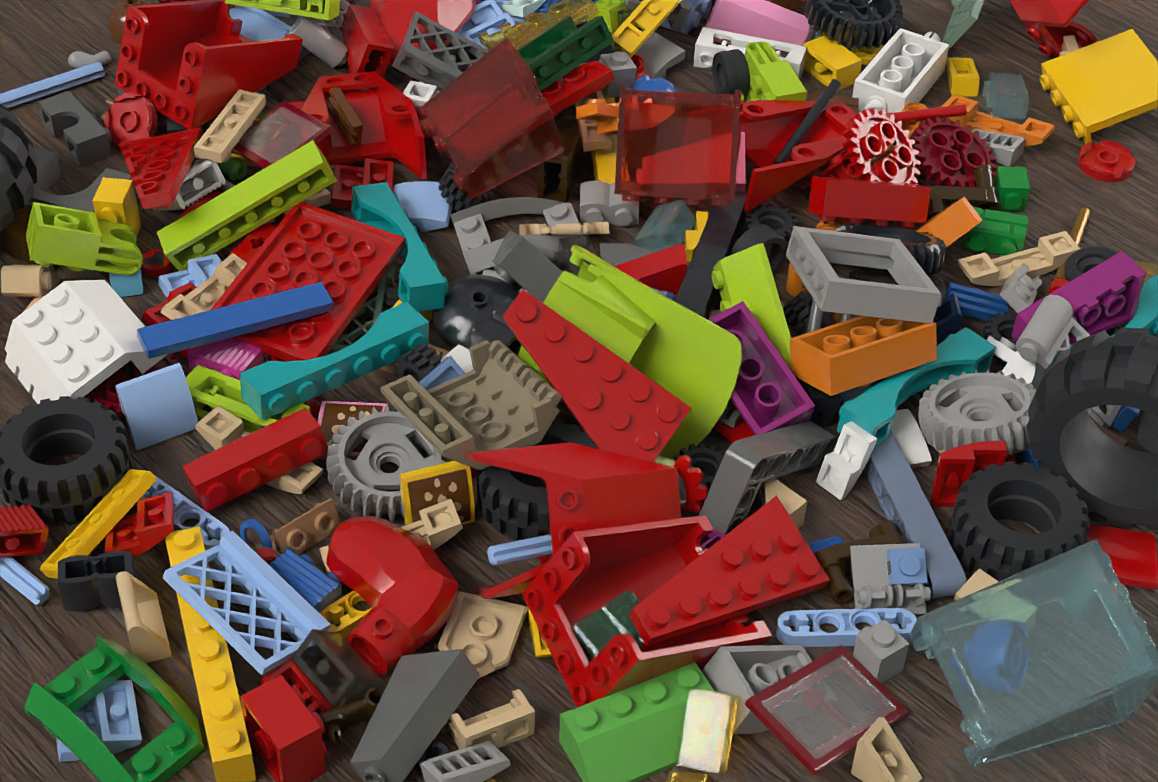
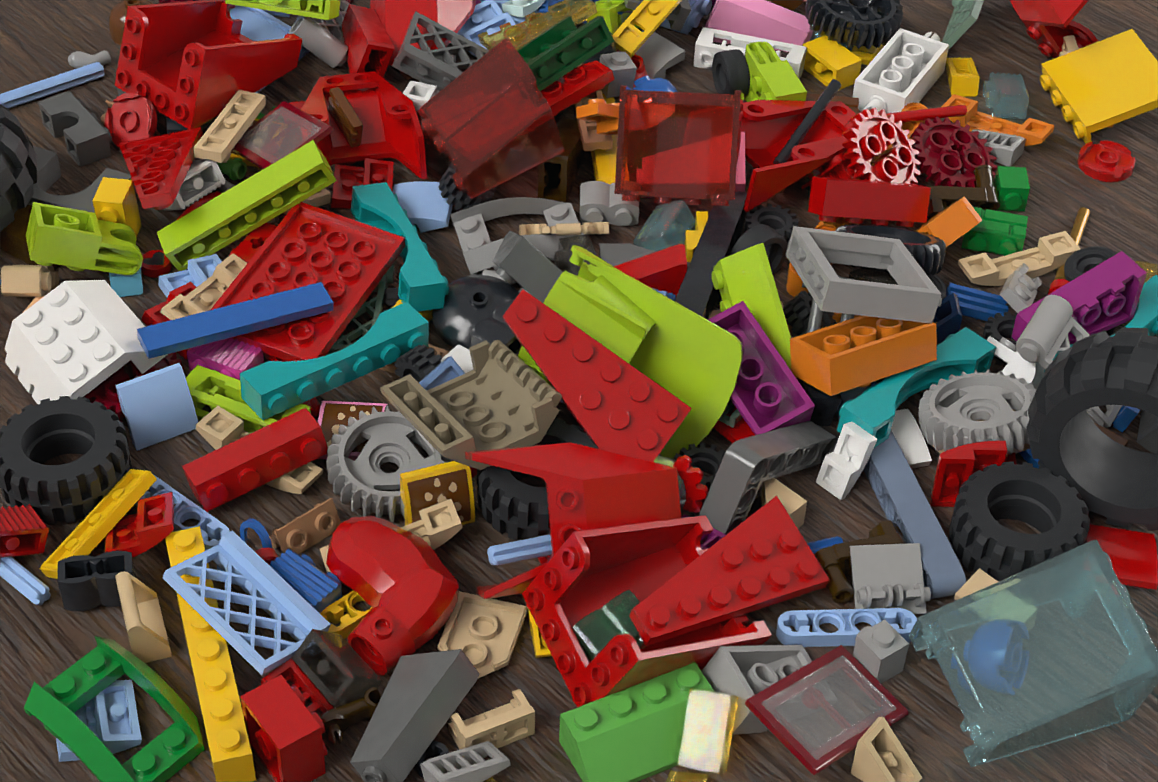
medium blue plate [886,548,928,586] -> none

